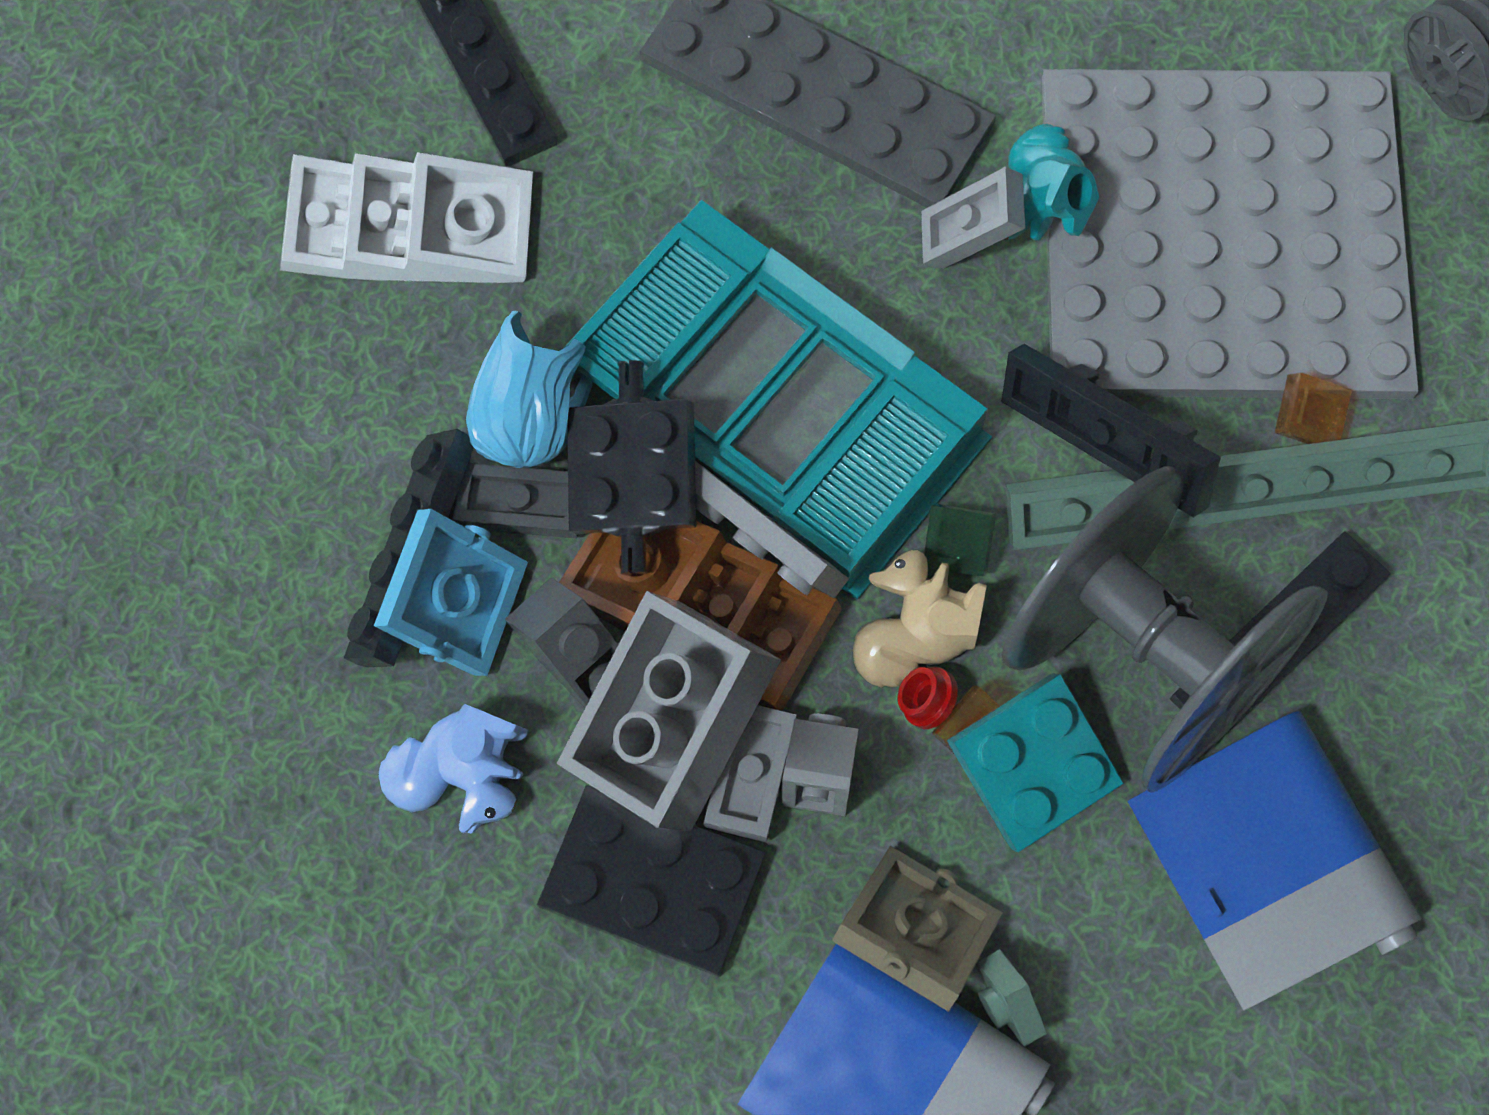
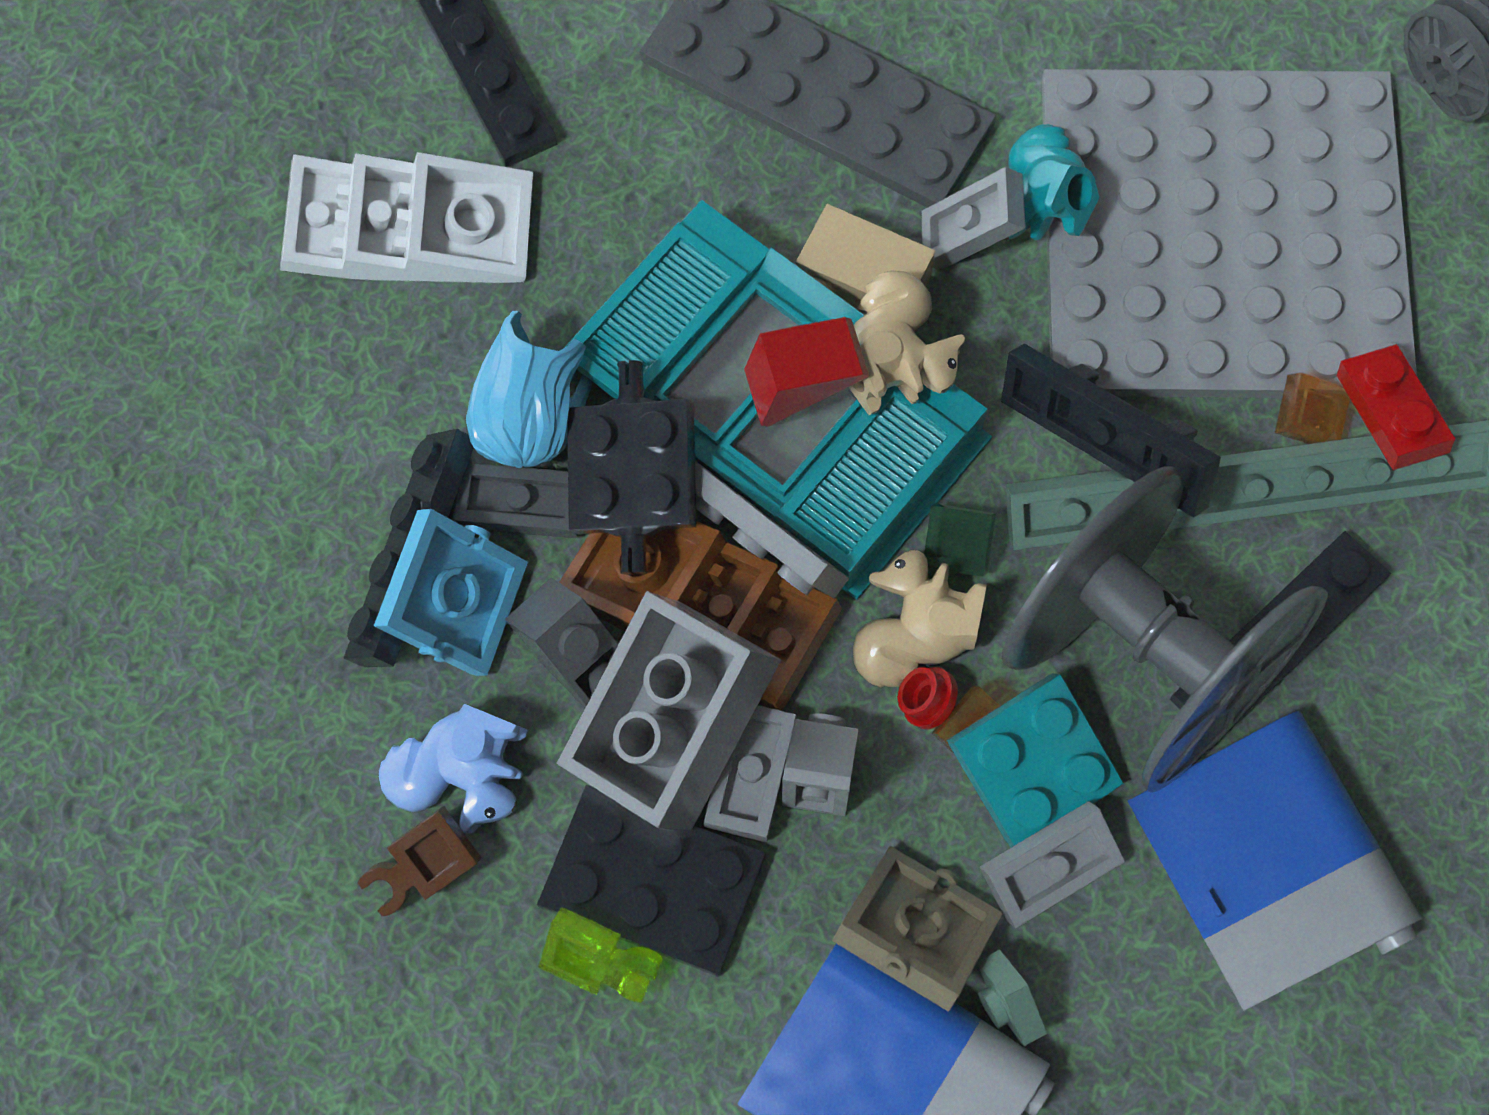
none -> reddish brown plate [358,806,482,916]
none -> clear neon green plate [538,907,664,1003]
none -> red slope [744,317,870,427]
none -> tan brick [796,204,935,315]
none -> tan animal [849,271,965,415]
none -> light grey plate [979,801,1125,928]
none -> red plate [1336,344,1456,470]

